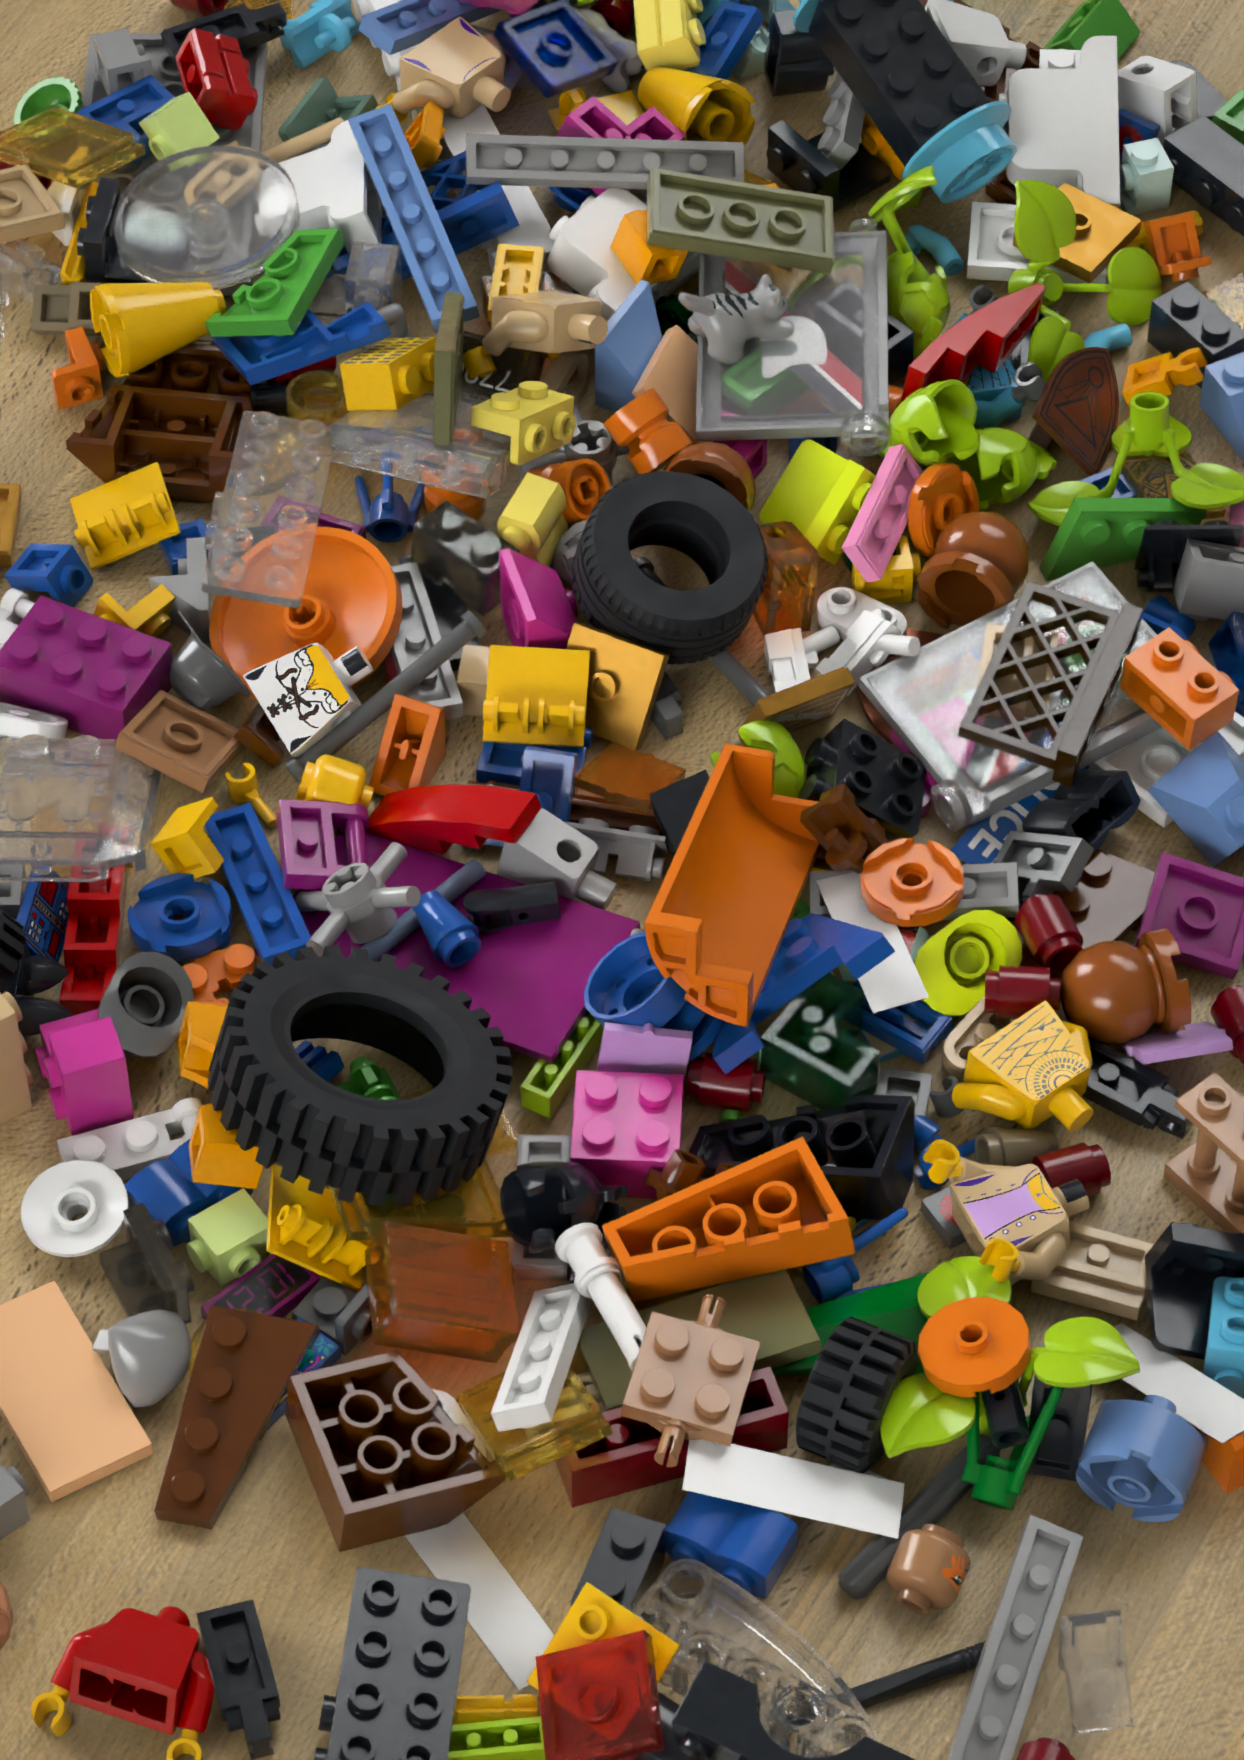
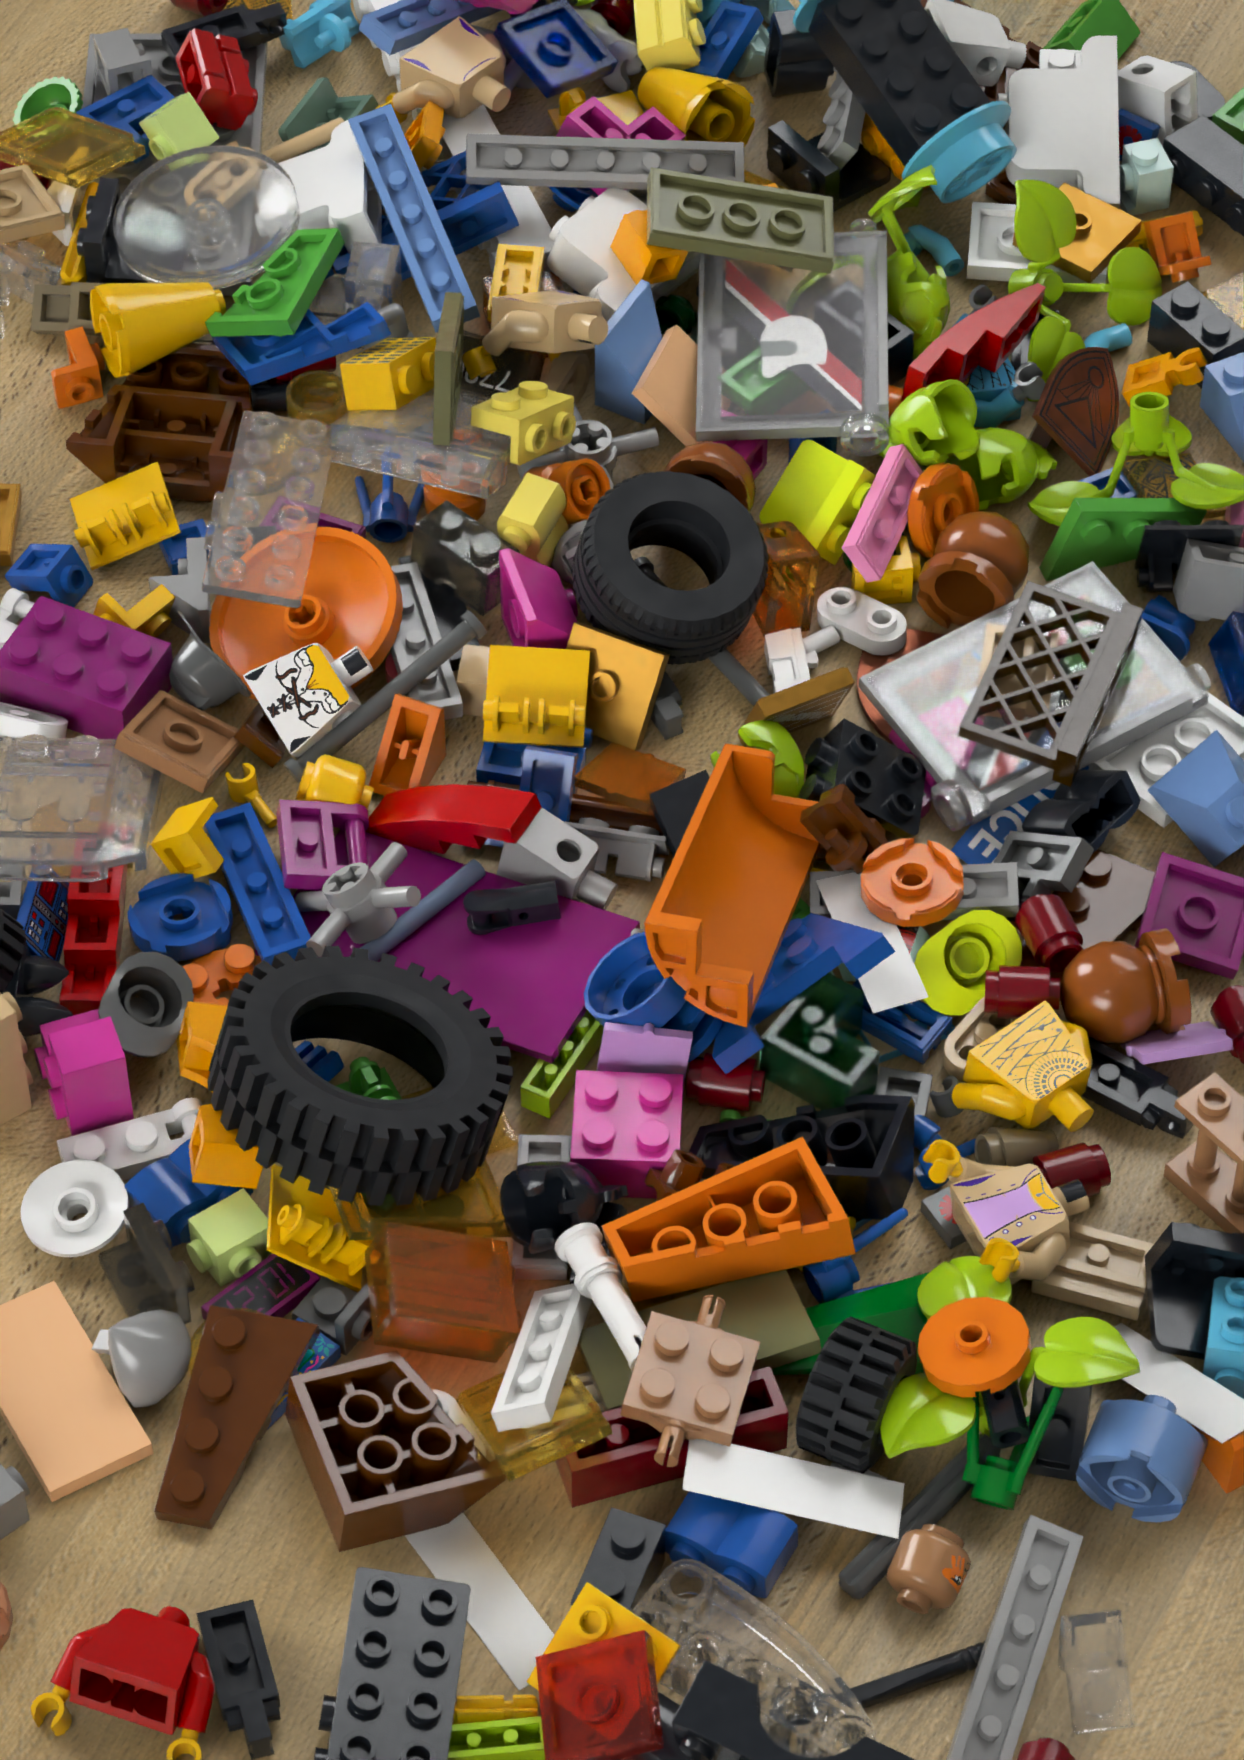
blue cone [413,890,481,968] -> none
orange wheel [603,388,693,474] -> none
light grey animal [678,274,794,364] -> none
white piece [815,609,920,696] -> none
orange brick [1120,627,1239,751] -> none

